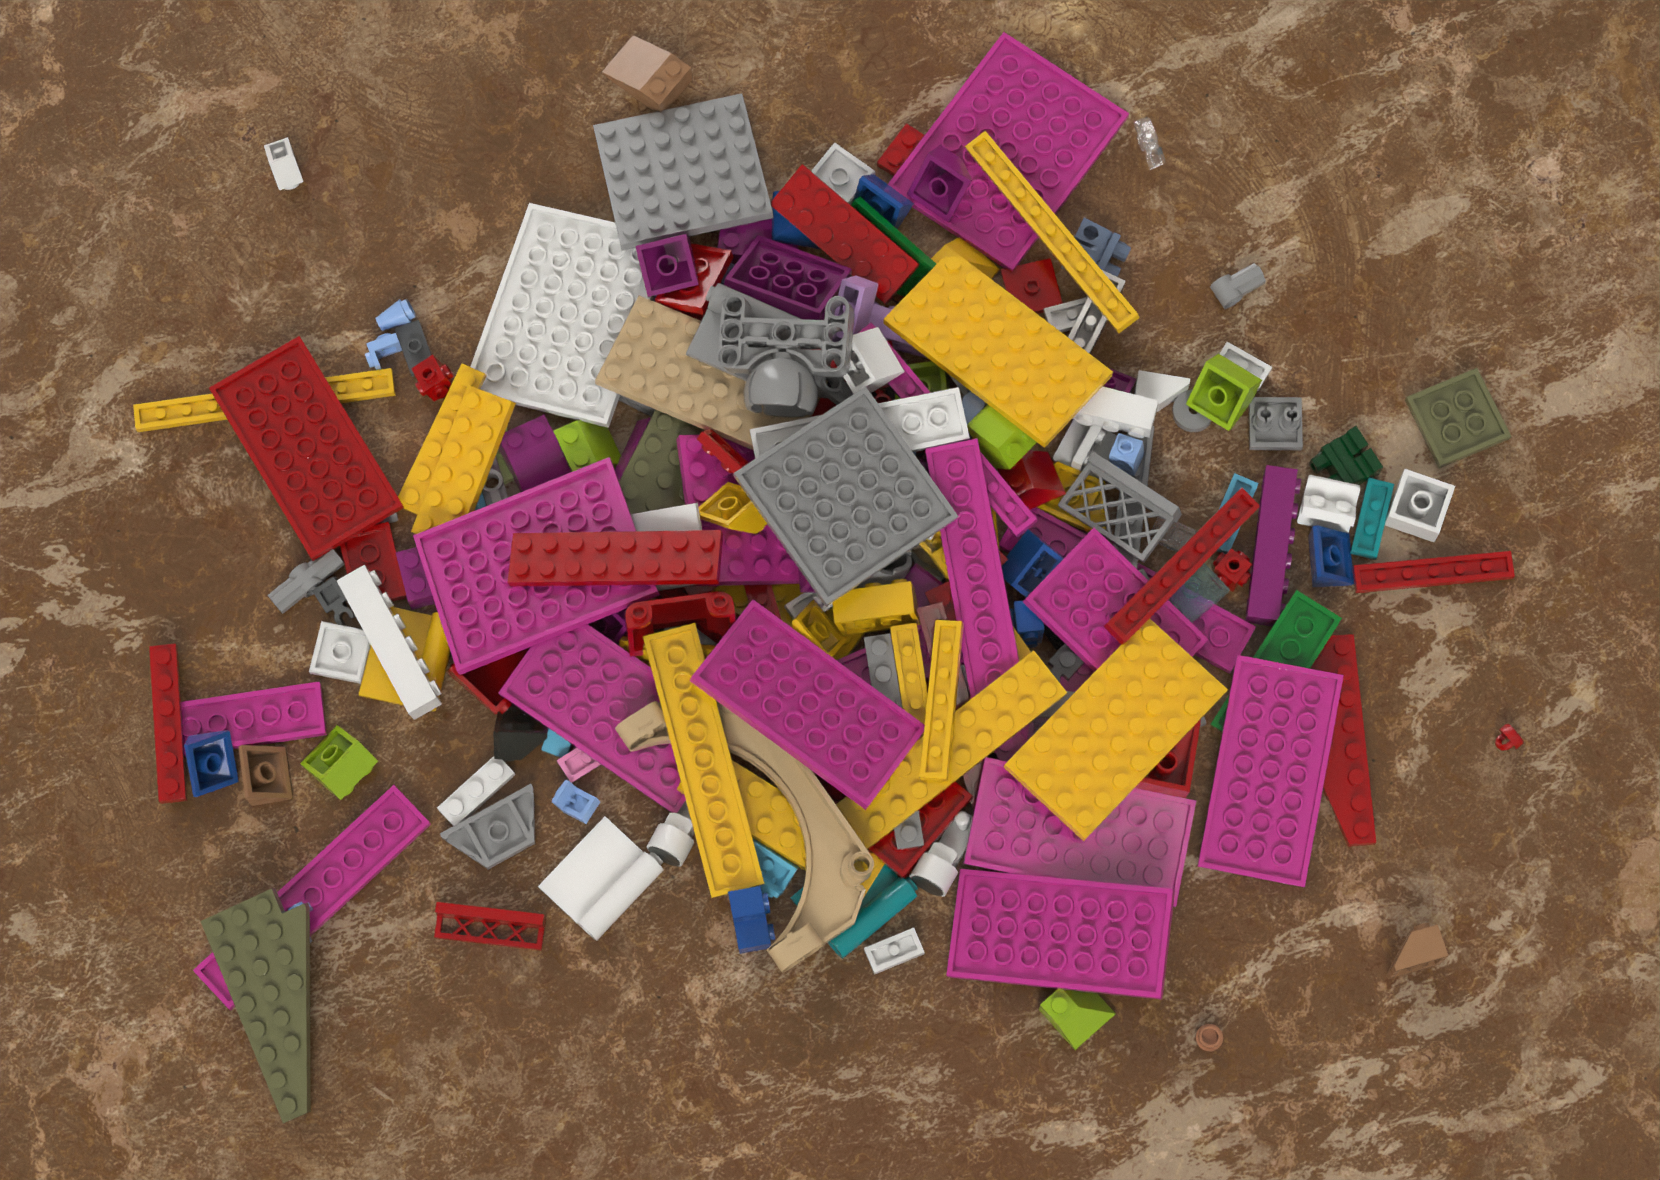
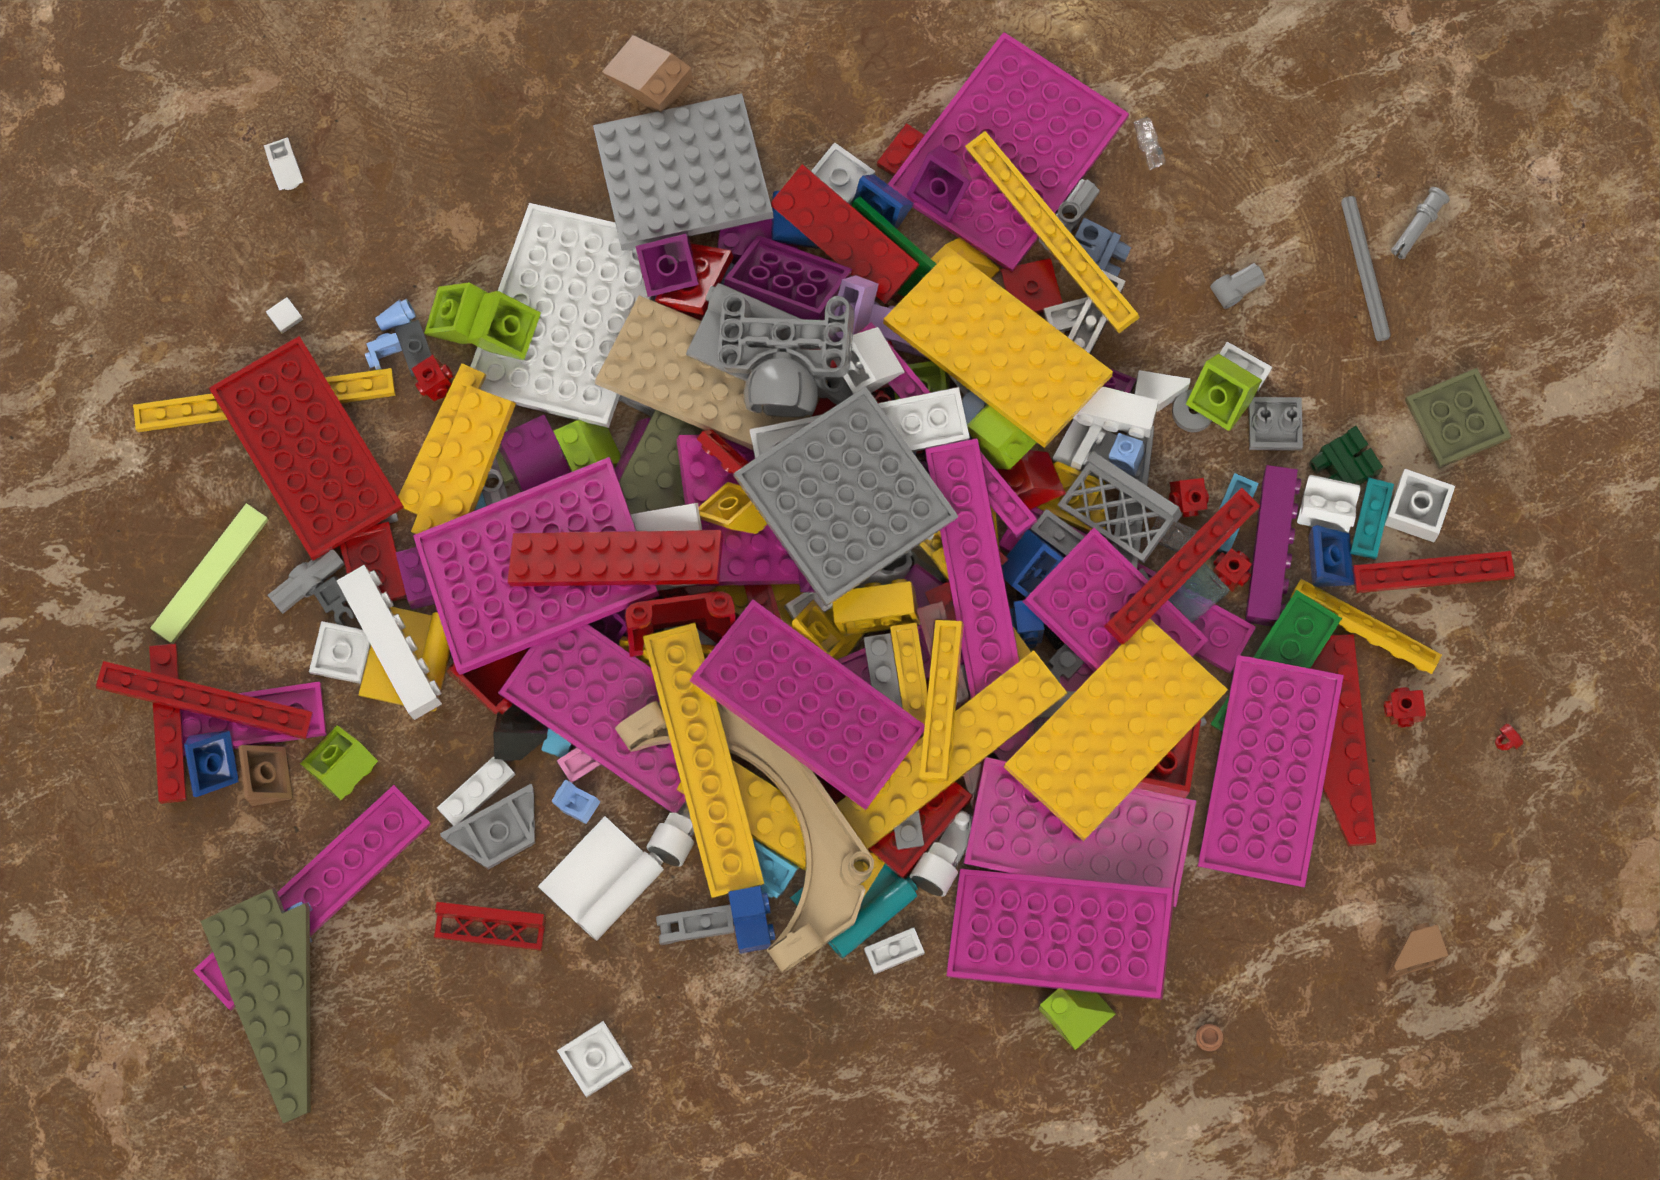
none -> red plate [96,661,313,740]
none -> yellowish green tile [150,503,268,644]
none -> white tile [266,297,303,334]
none -> lime slope [424,283,488,344]
none -> lime slope [467,291,541,360]
none -> white plate [557,1021,633,1098]
none -> light grey plate [656,905,735,945]
none -> light grey plate [1030,509,1084,557]
none -> light grey piece [1039,179,1100,252]
none -> red brick [1169,478,1209,517]
none -> yellow plate [1290,579,1442,674]
none -> light grey axle [1341,196,1390,341]
none -> red brick [1384,687,1426,728]
none -> light grey pin [1391,187,1450,259]

